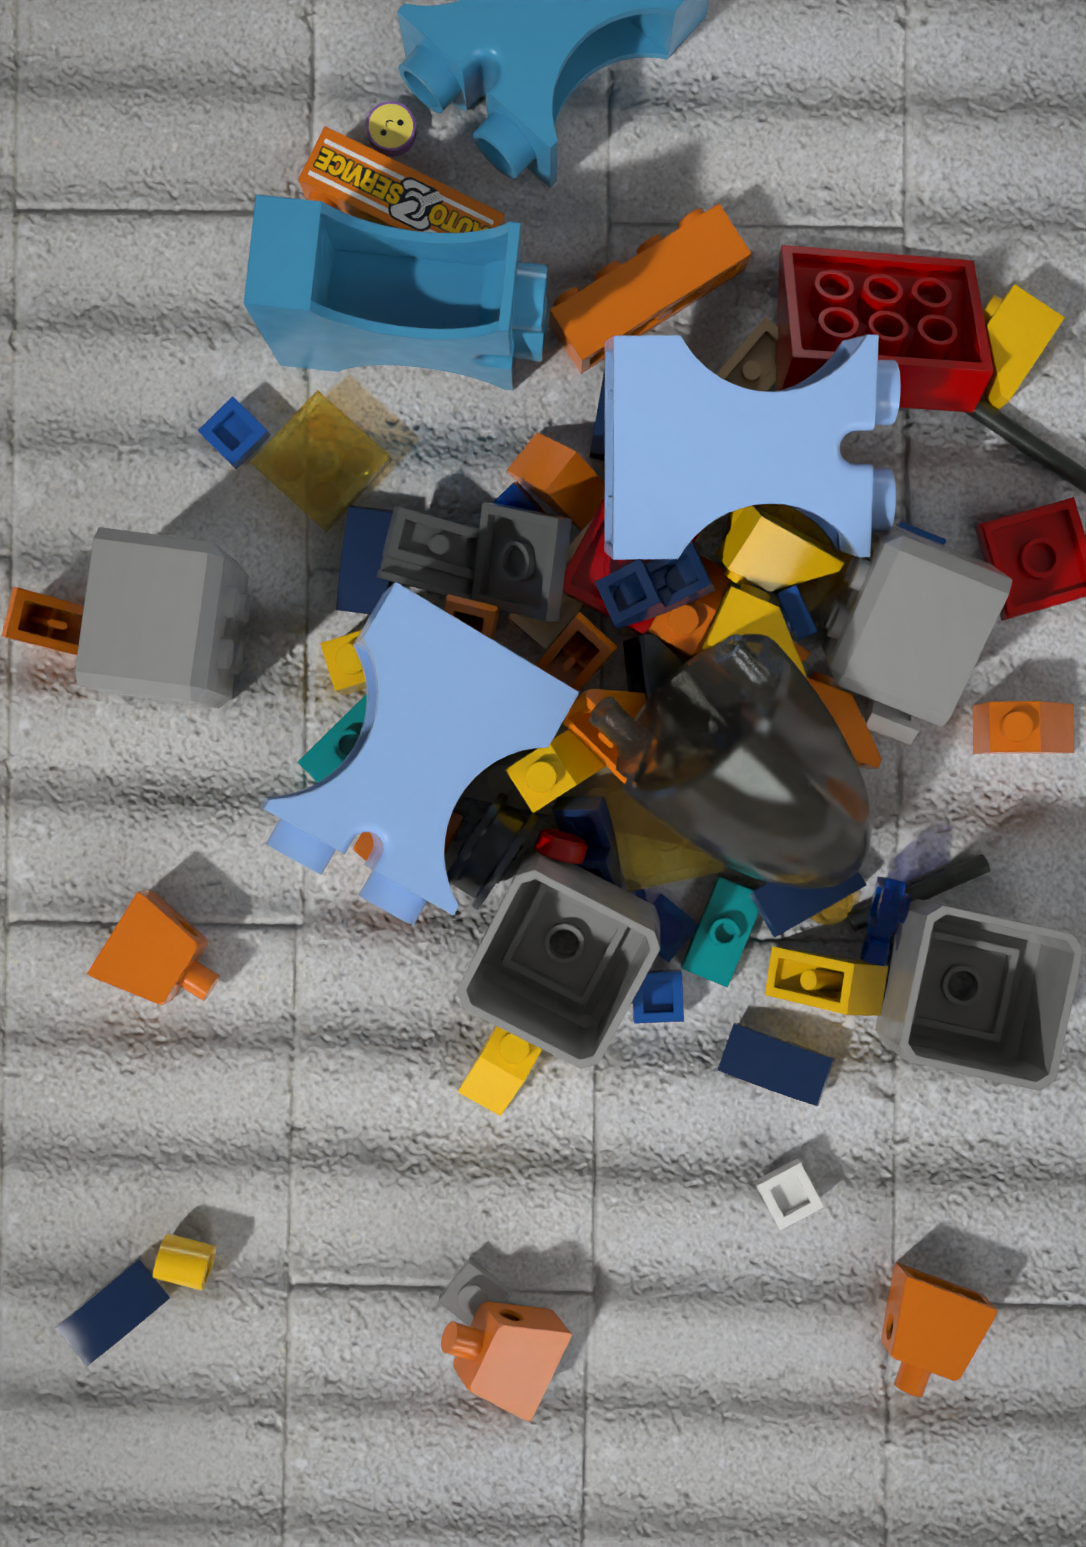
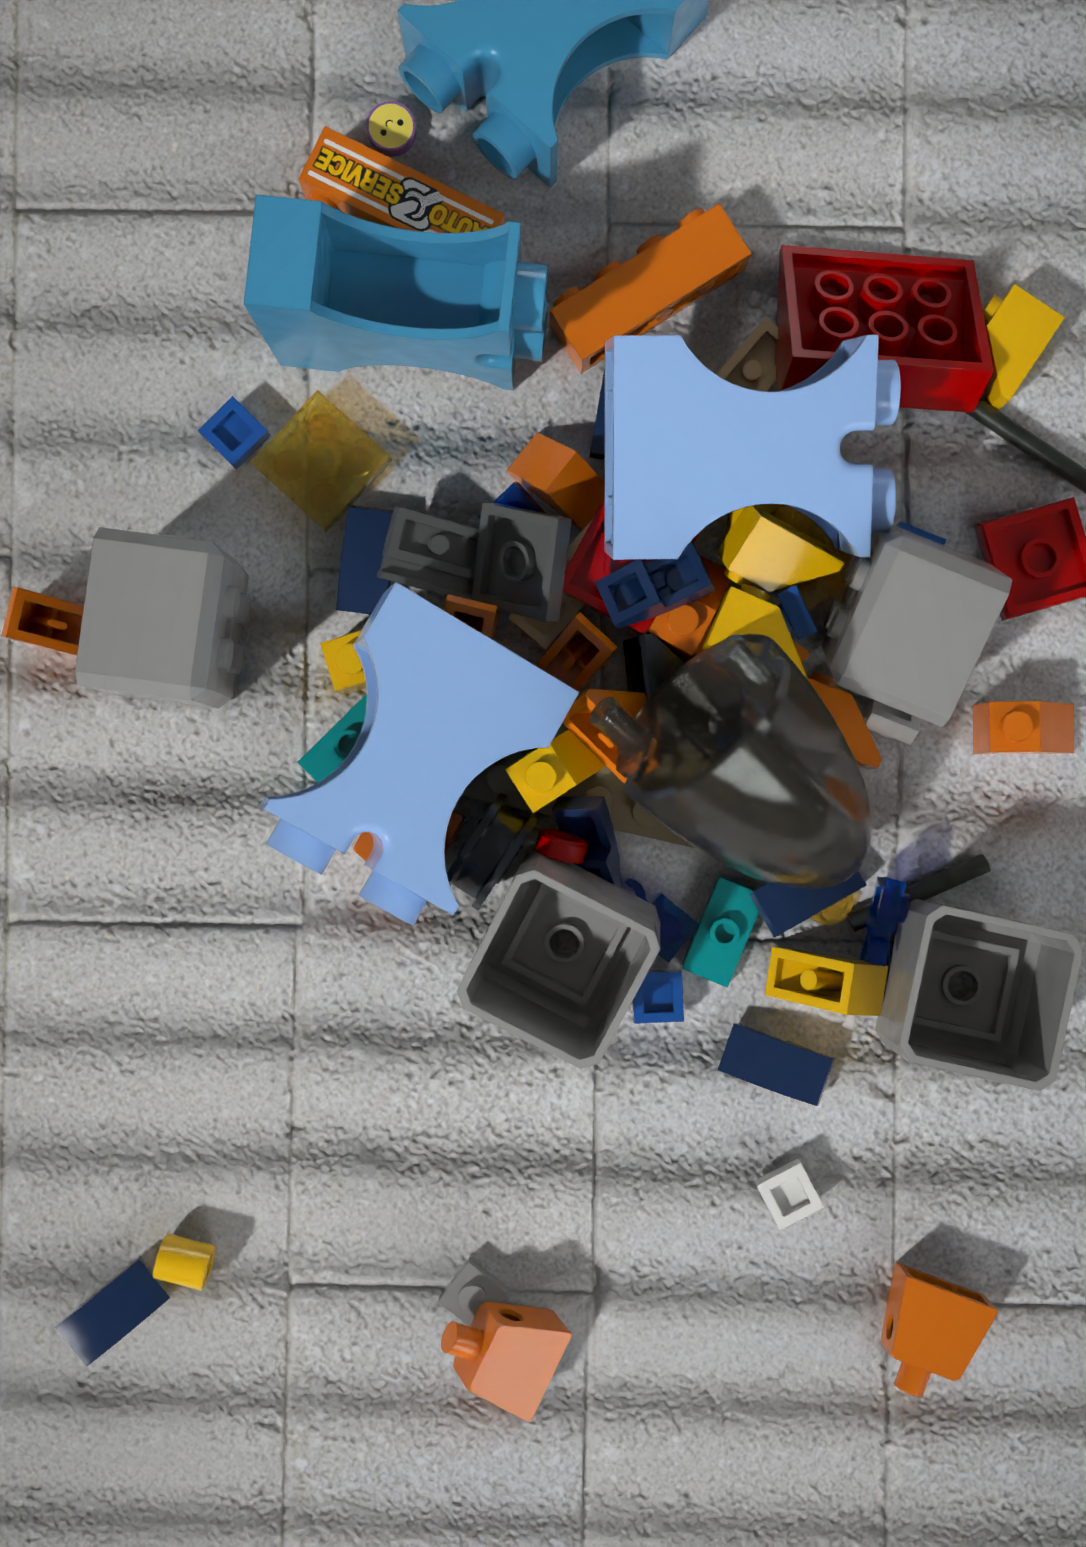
orange torso [87,889,220,1005] -> none
yellow slope [458,1025,542,1116] -> none
clear yellow plate [606,771,726,892] -> none

